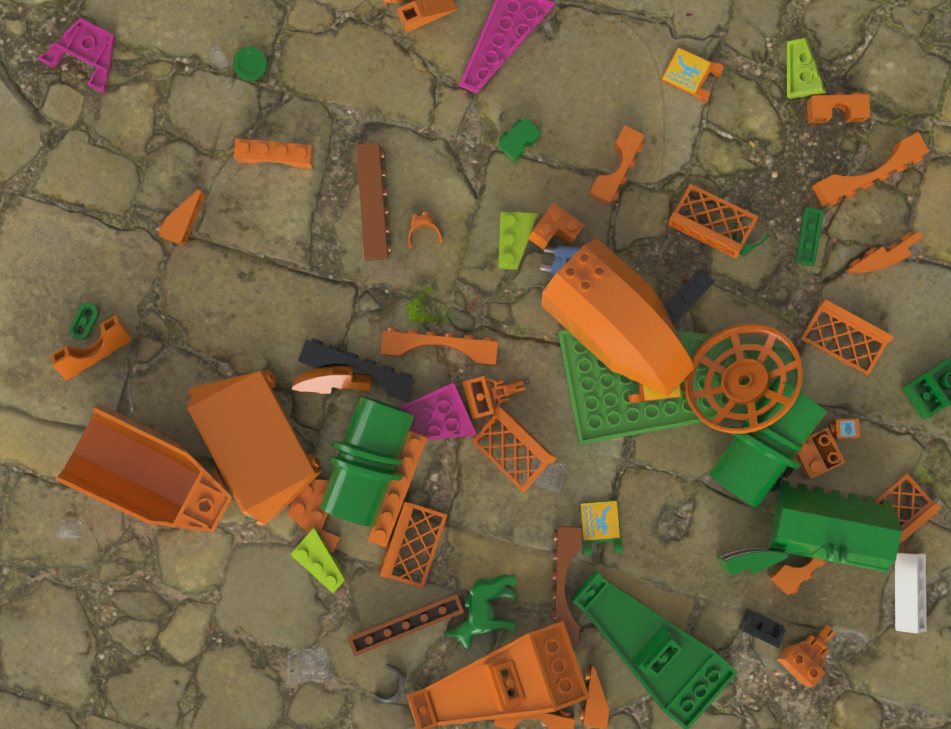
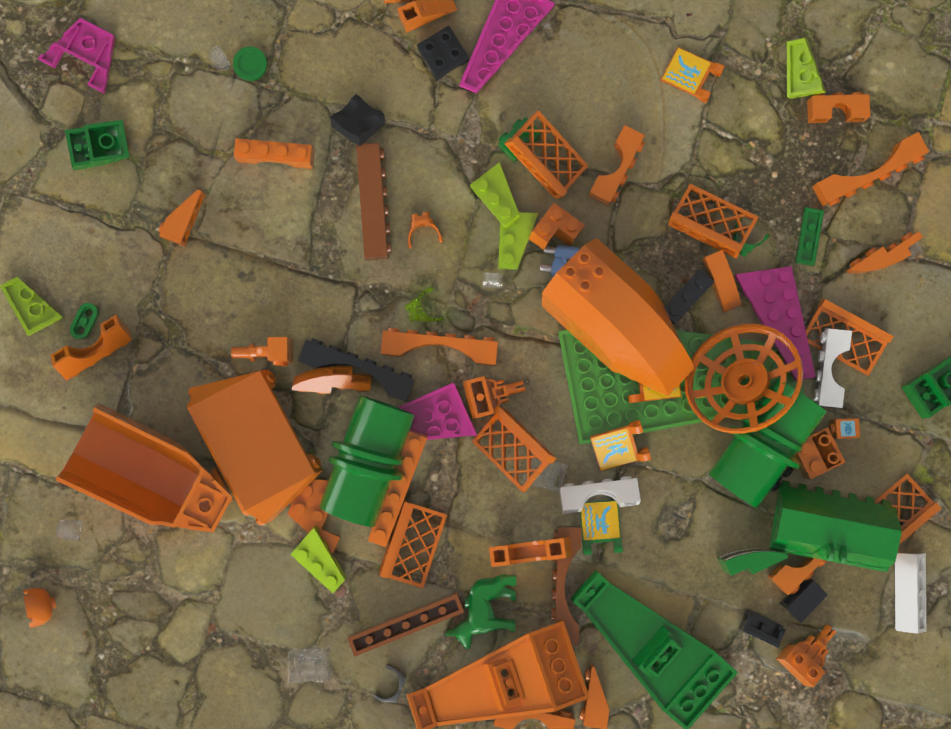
none -> lime wing [0,277,63,336]
none -> orange cylinder [23,587,56,628]
none -> green slope [65,120,130,171]
none -> orange brick [231,337,293,366]
none -> black brick [330,94,385,147]
none -> black brick [417,26,469,80]
none -> lime wing [470,162,520,228]
none -> clear brick [483,273,503,289]
none -> orange arch [489,537,573,567]
none -> orange fence [504,110,588,199]
none -> white arch [559,476,641,514]
none -> flag [590,420,651,471]
none -> orange slope [702,250,742,312]
none -> dark pink wing [734,266,816,381]
none -> black hinge [779,579,827,623]
none -> white arch [813,328,852,408]

